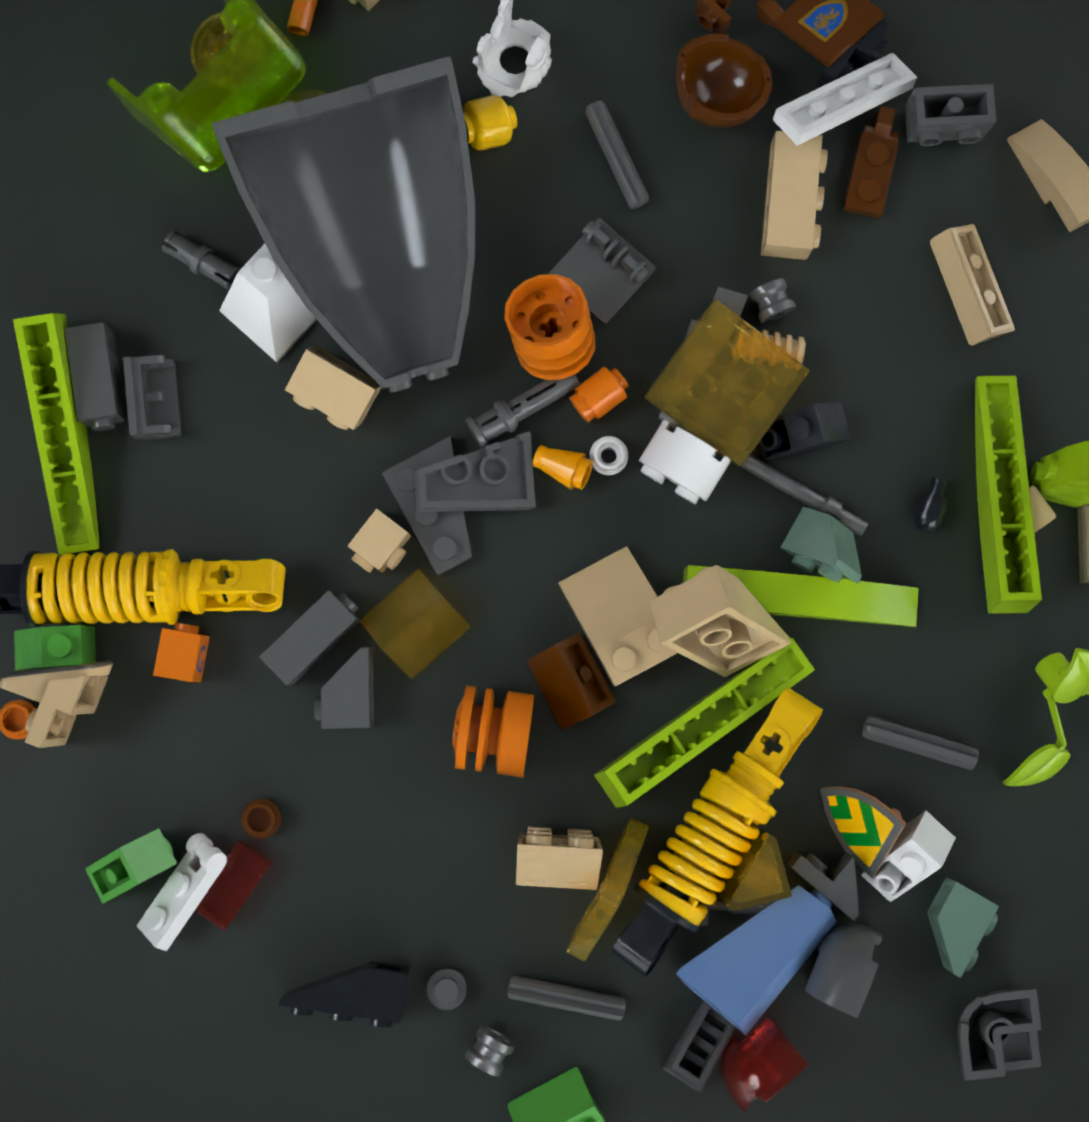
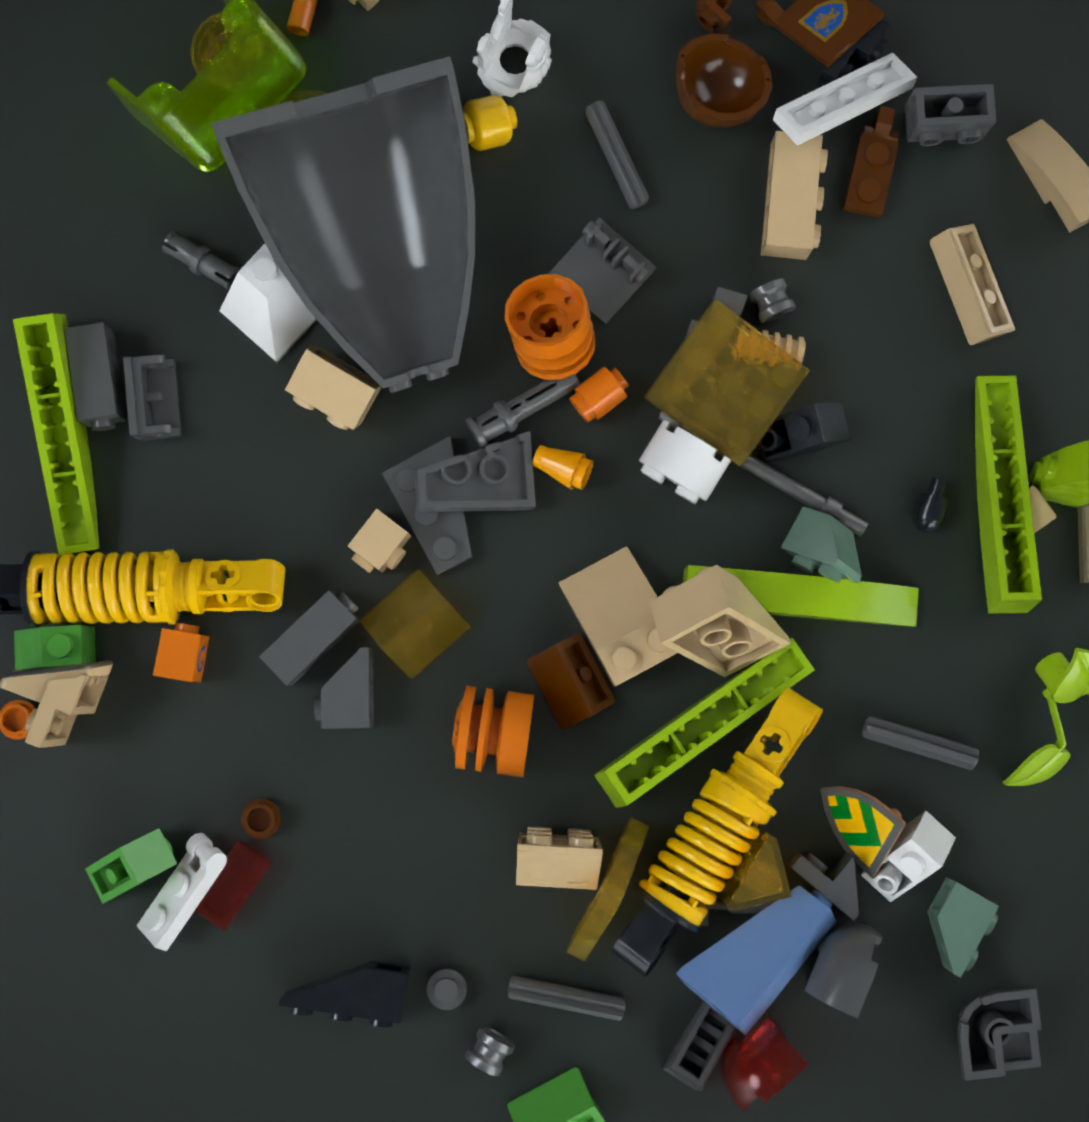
white plate [589,436,628,476] -> none

